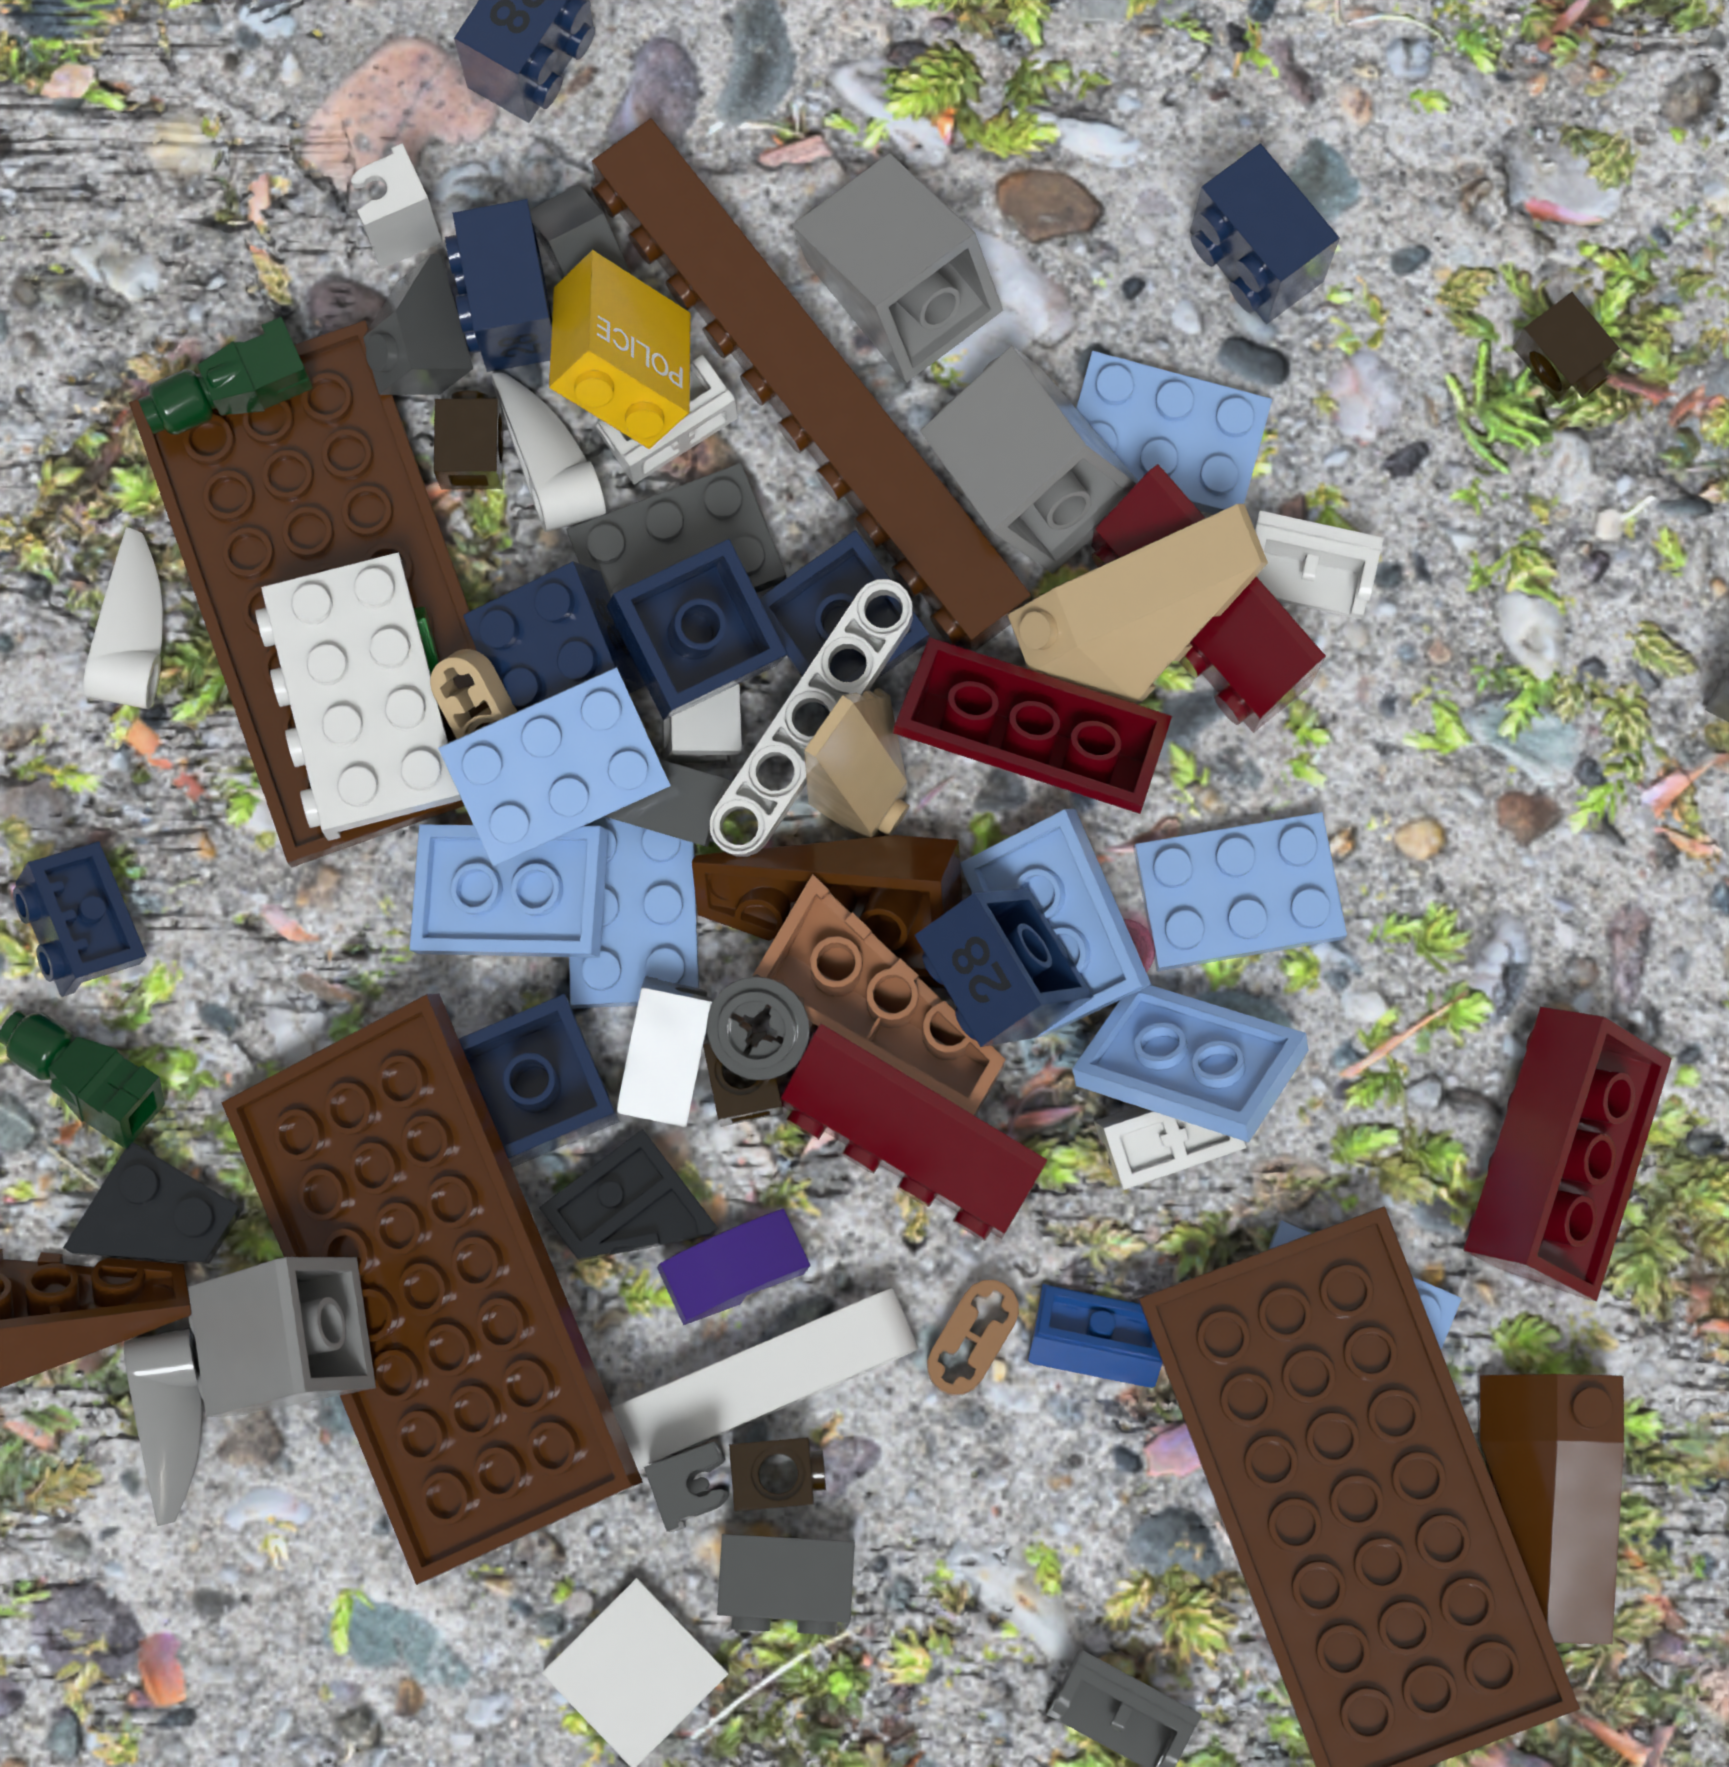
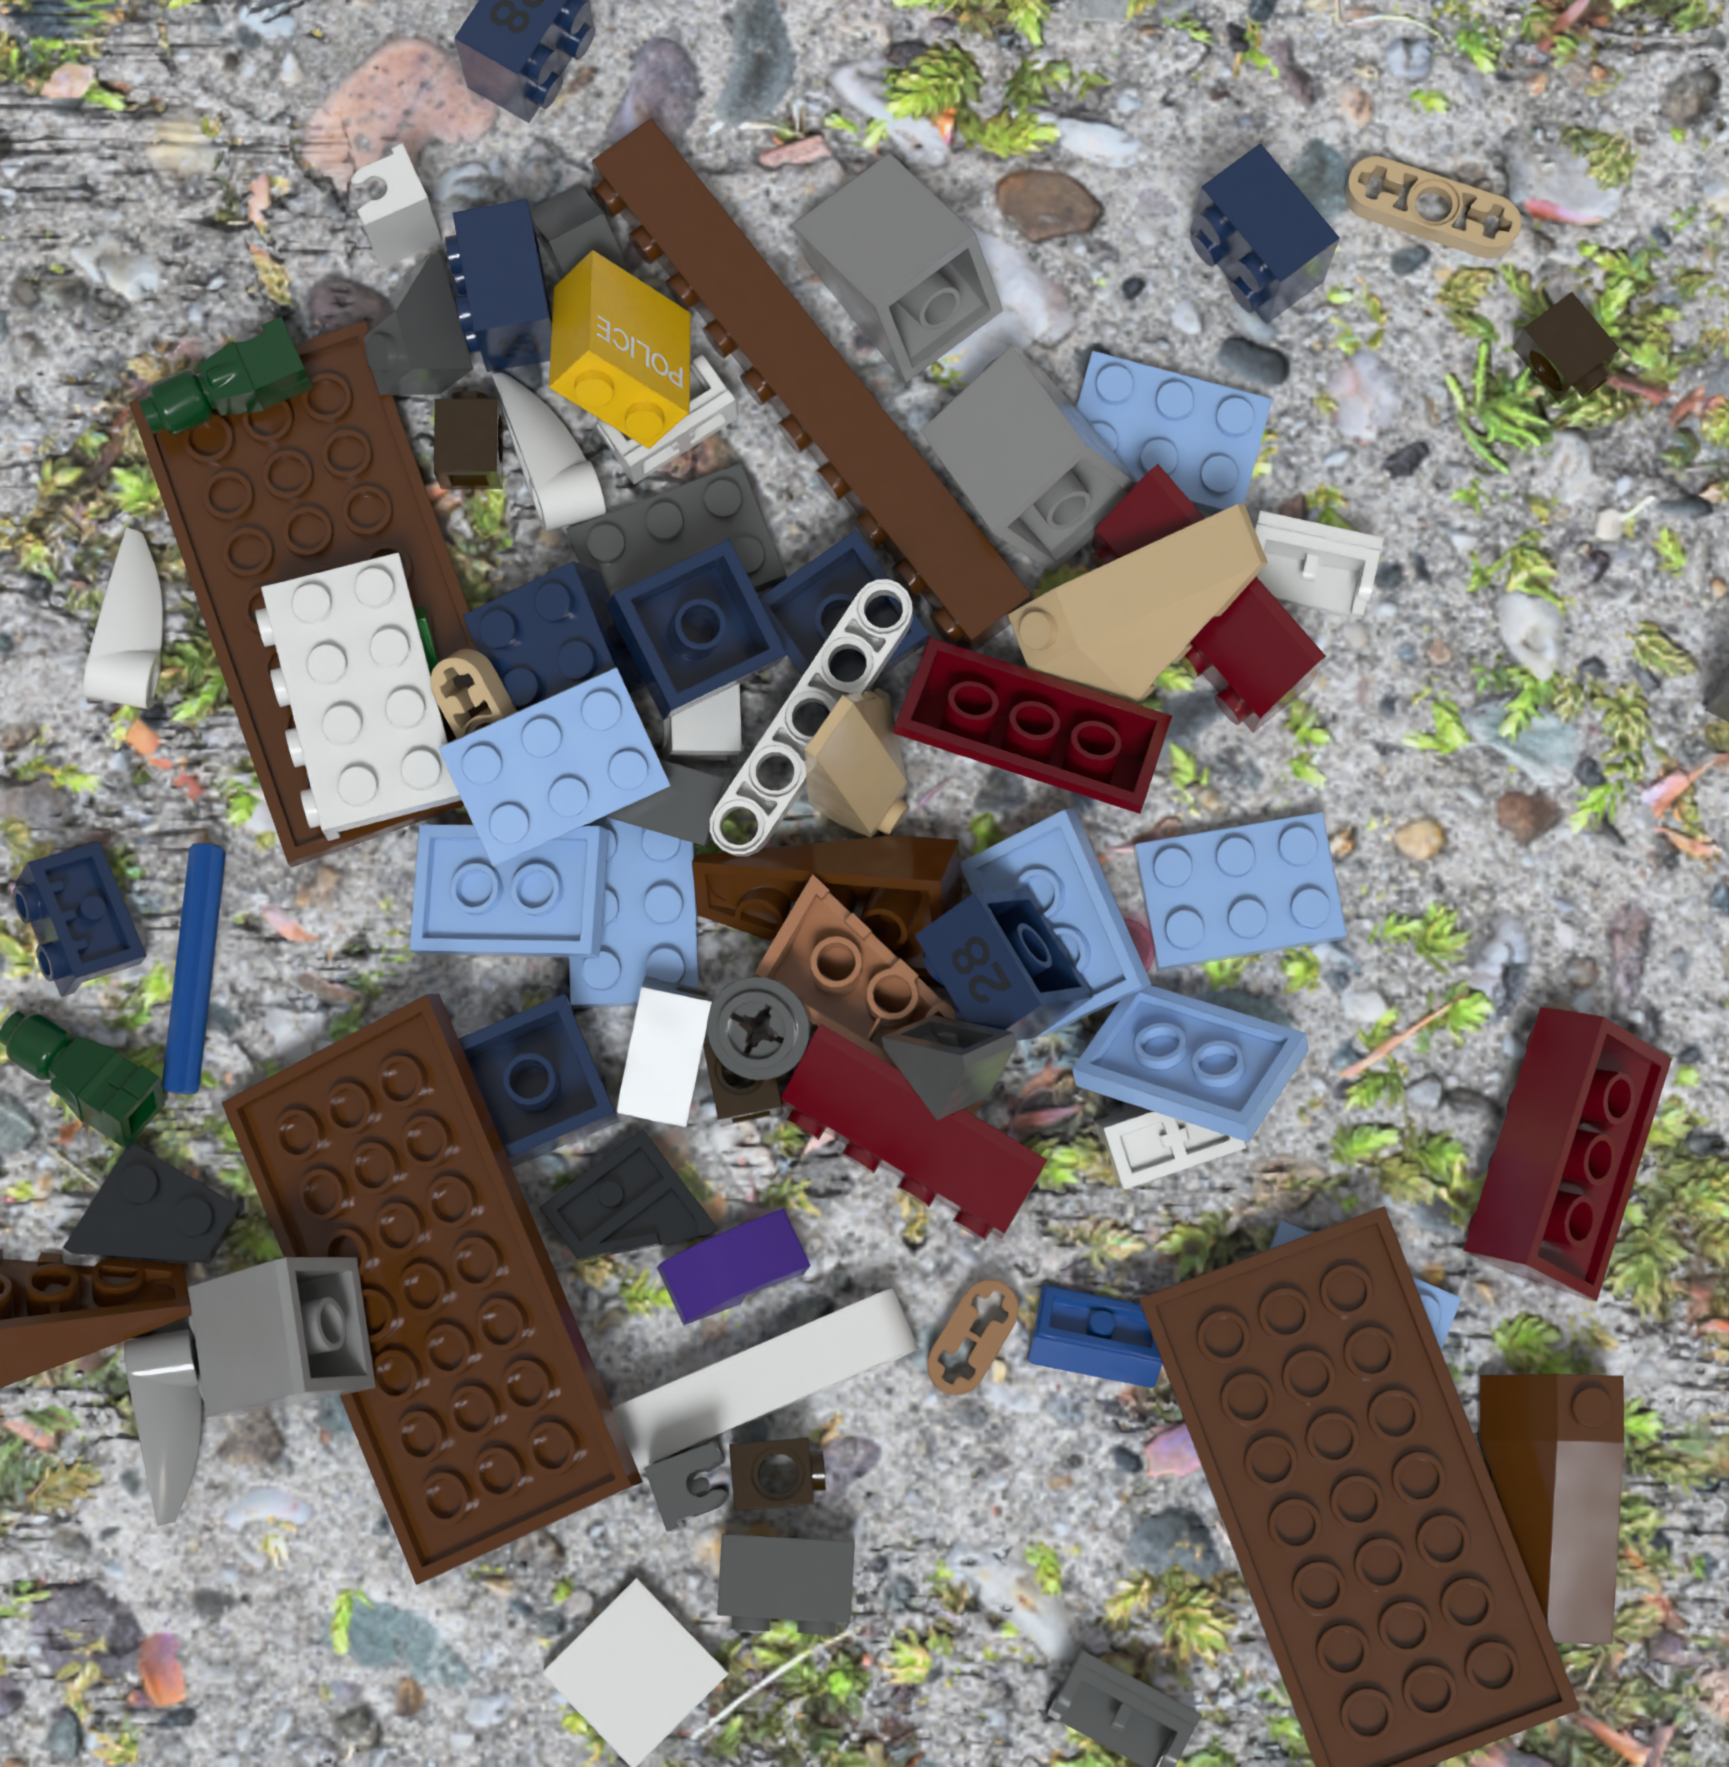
none -> blue axle [162,843,226,1095]
none -> dark grey slope [881,1015,1017,1120]
none -> tan beam [1345,156,1521,259]

